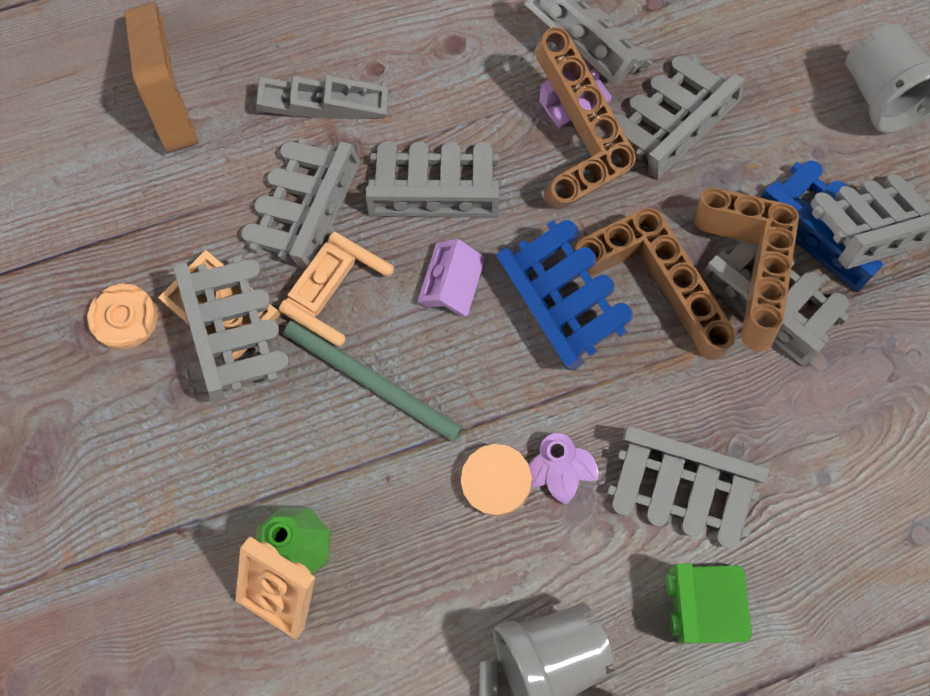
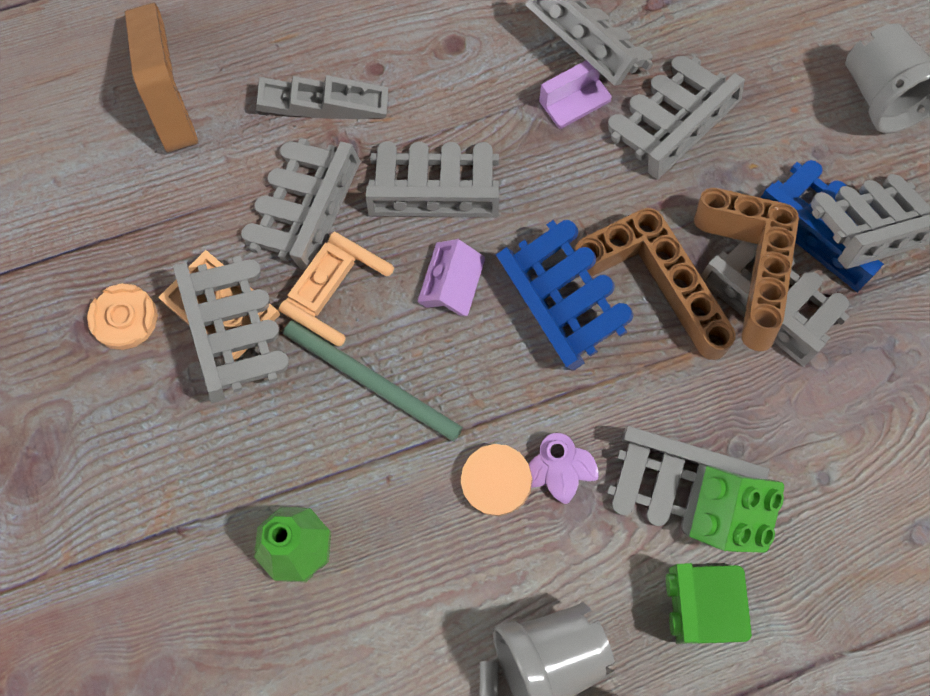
light nougat plate [235,537,315,640] -> none
medium nougat beam [535,27,636,209] -> none
none -> bright green bracket [689,466,784,553]

